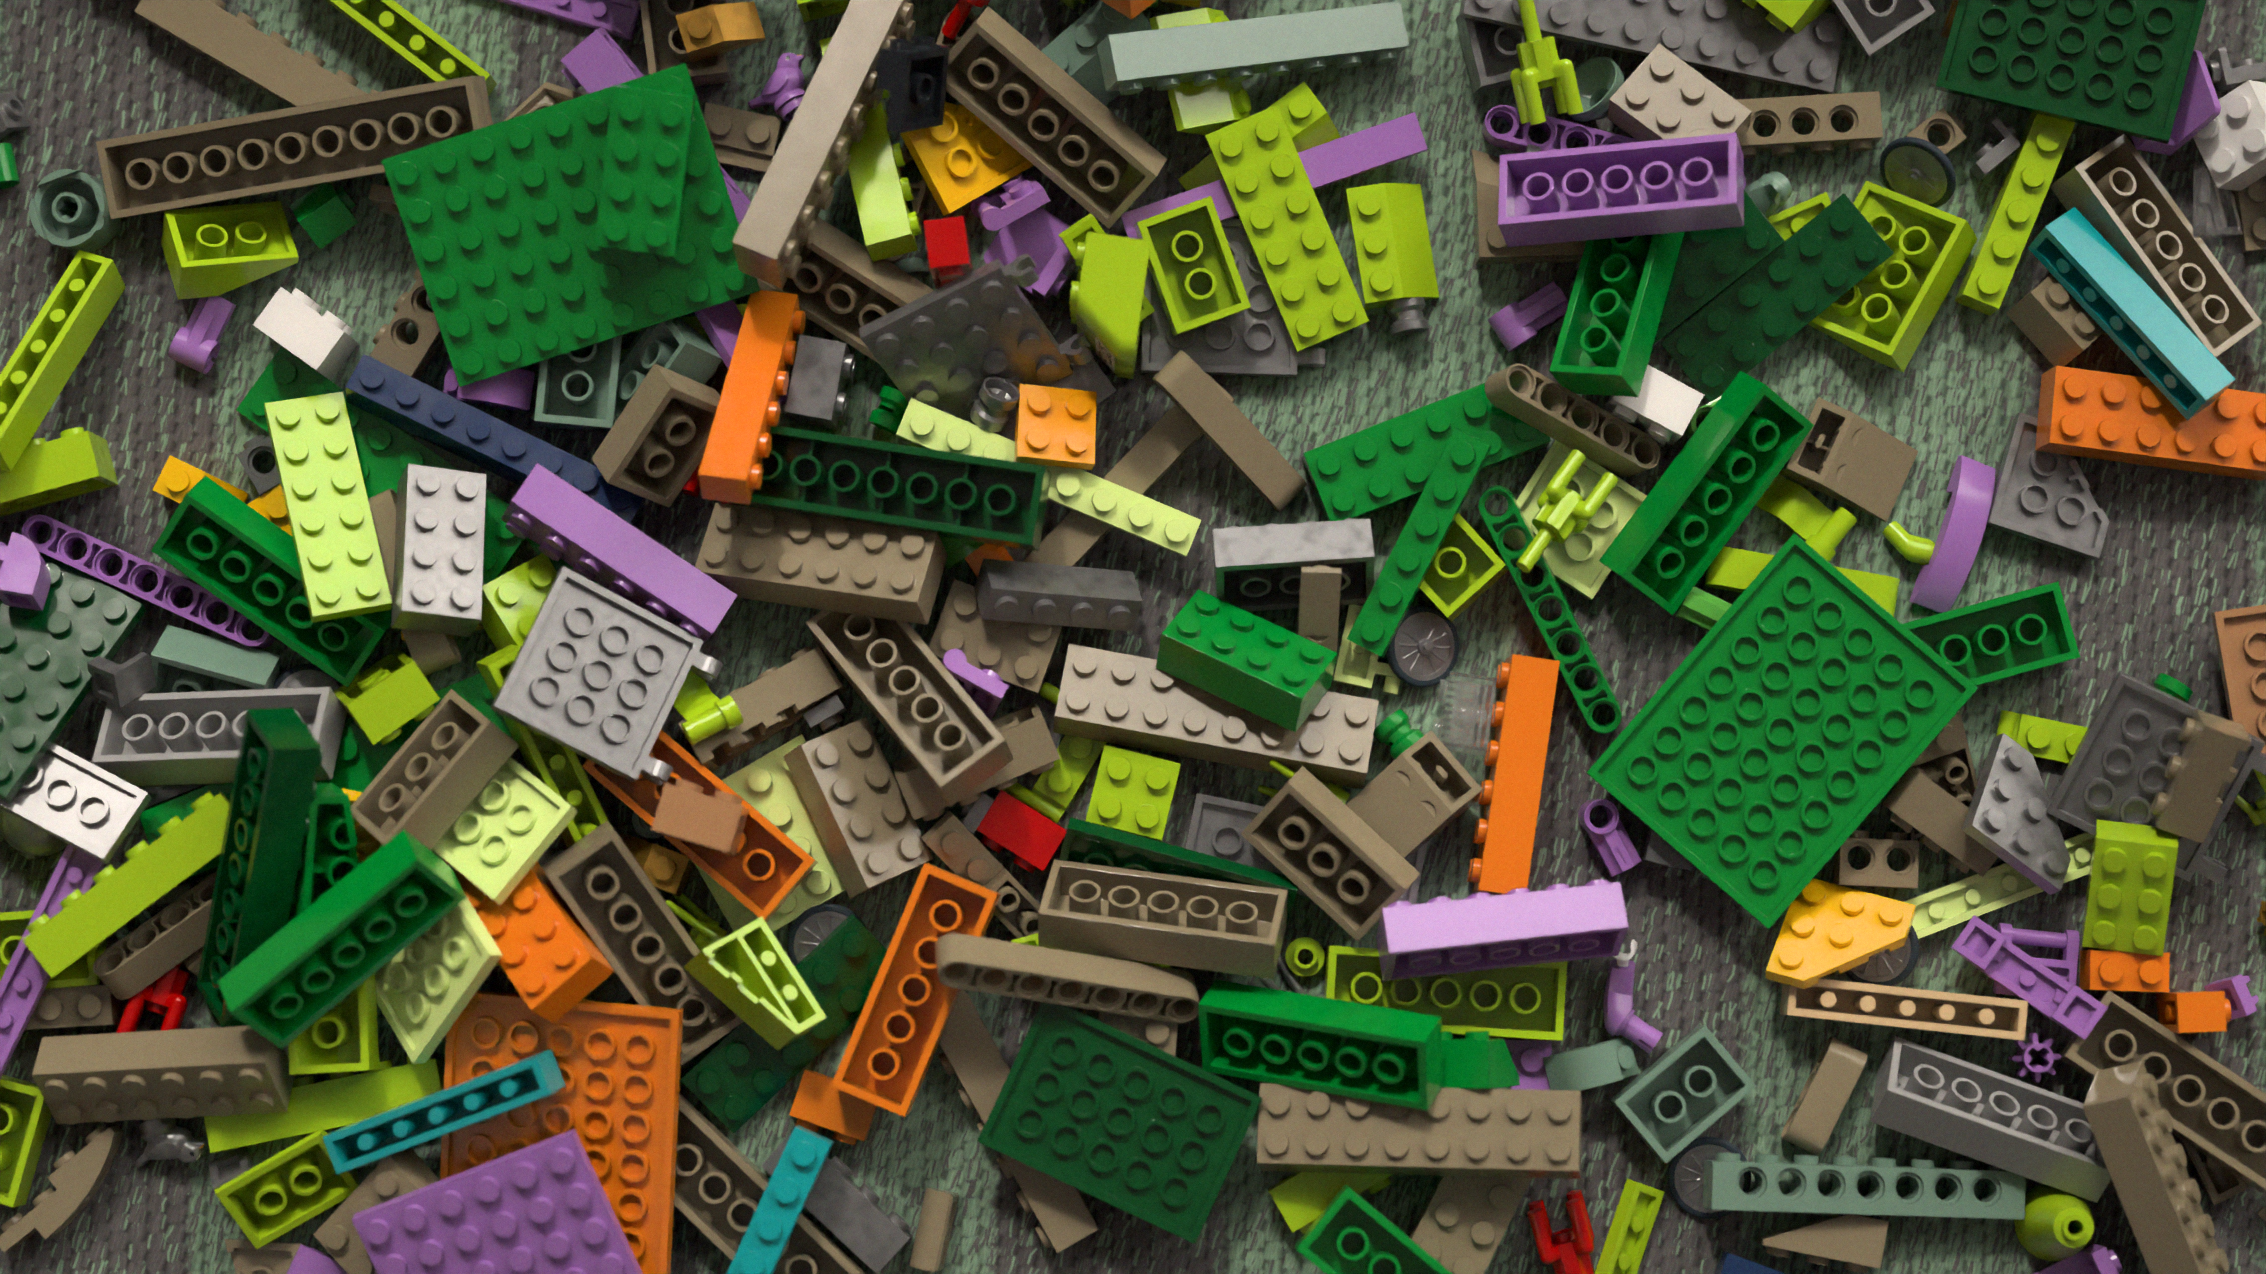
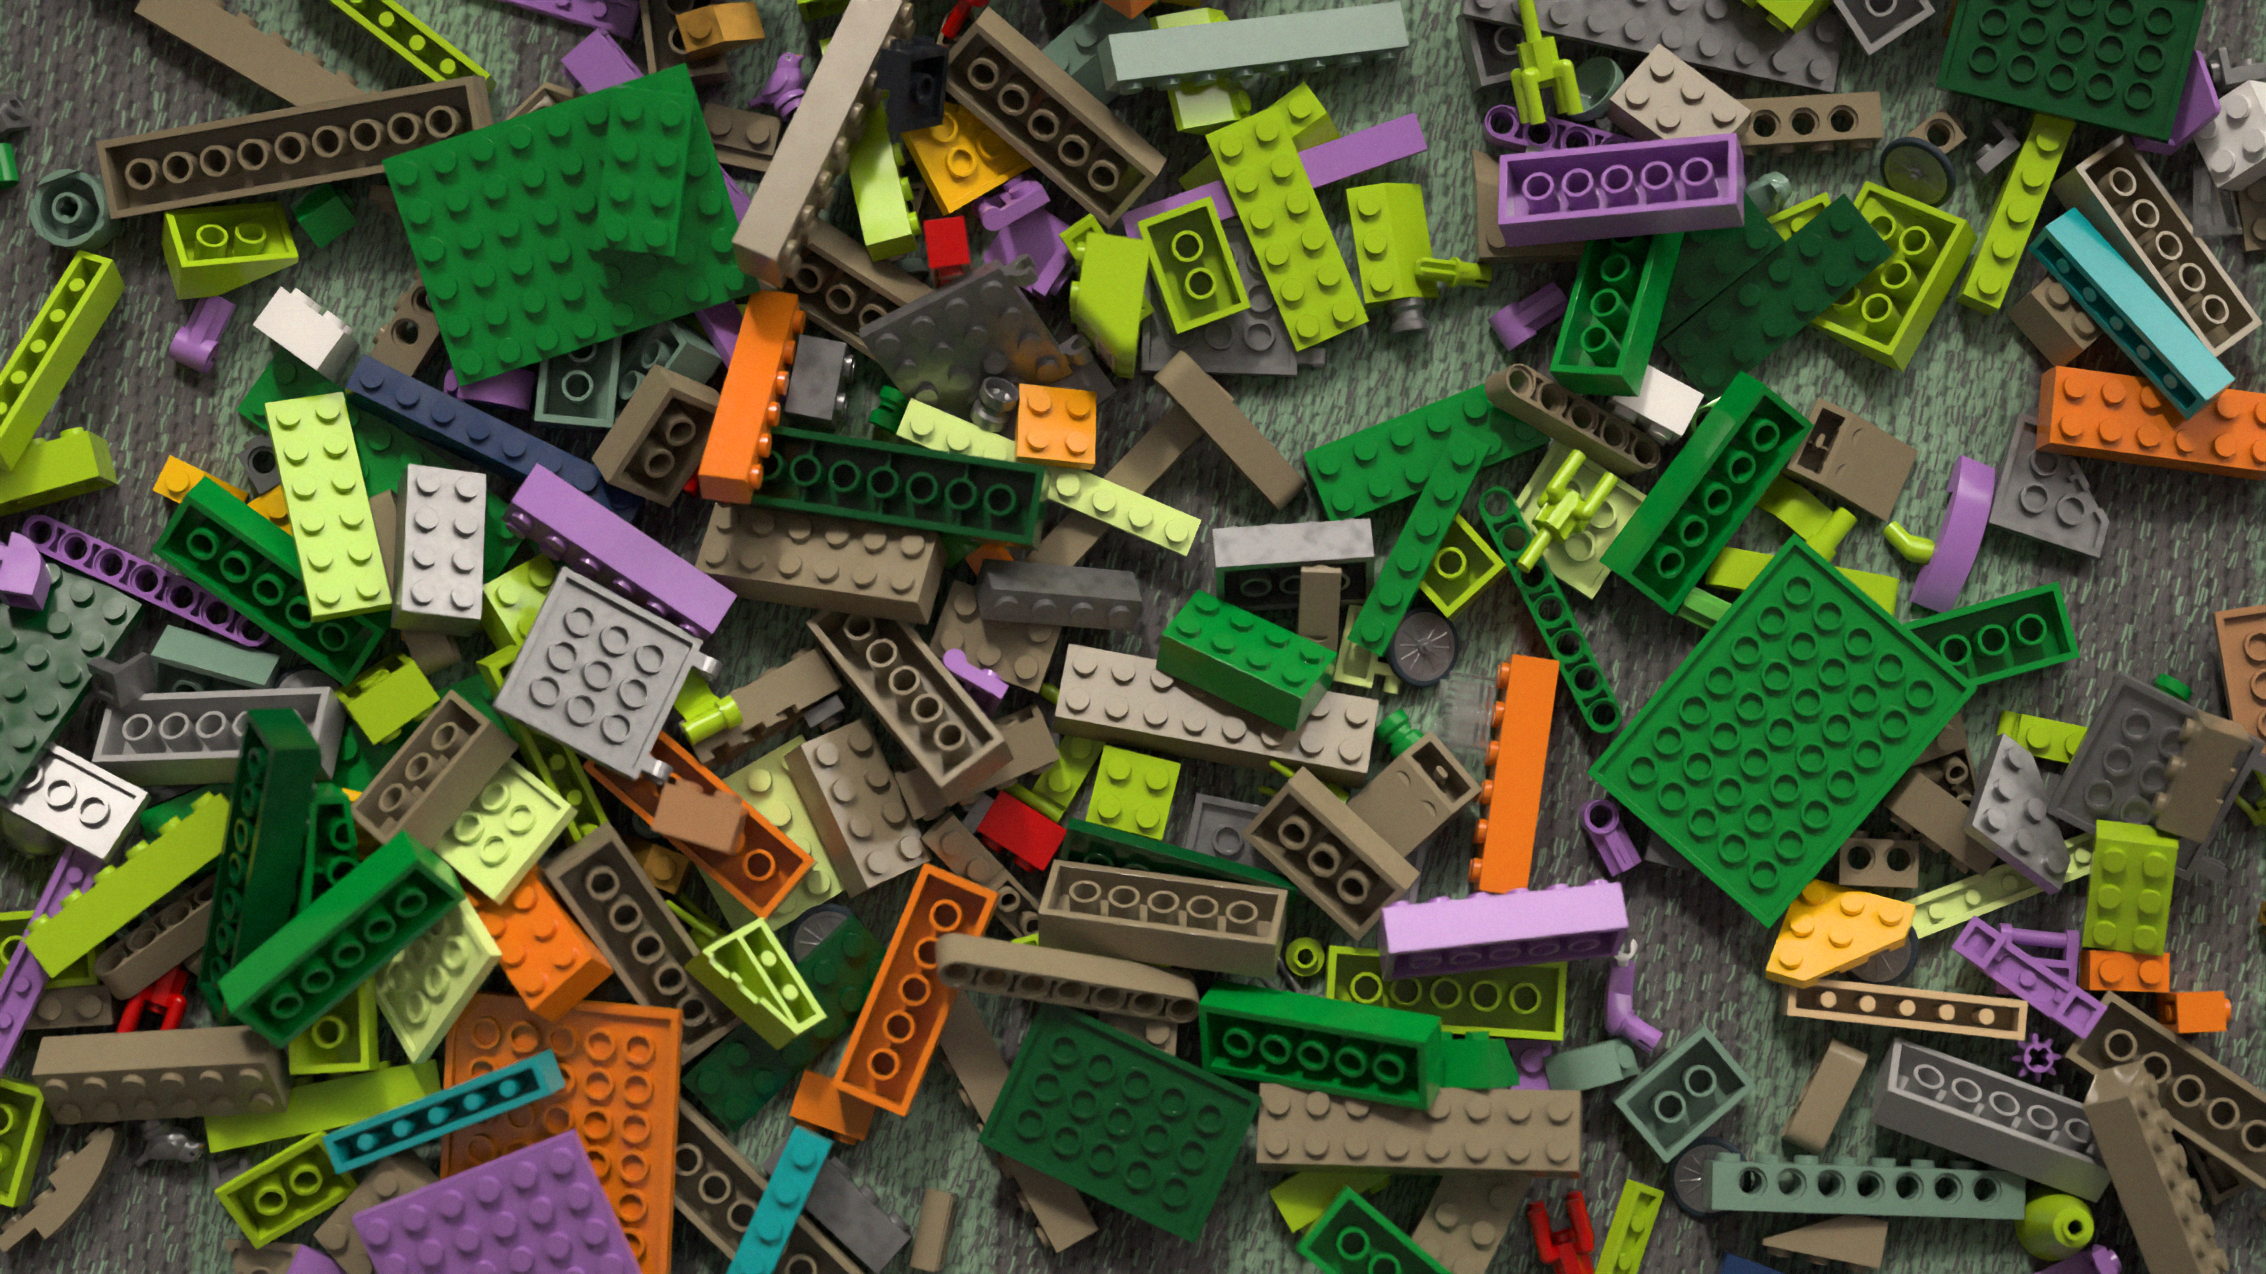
medium lavender tile [2204,974,2259,1020] -> none
none -> lime axle [1414,257,1492,289]

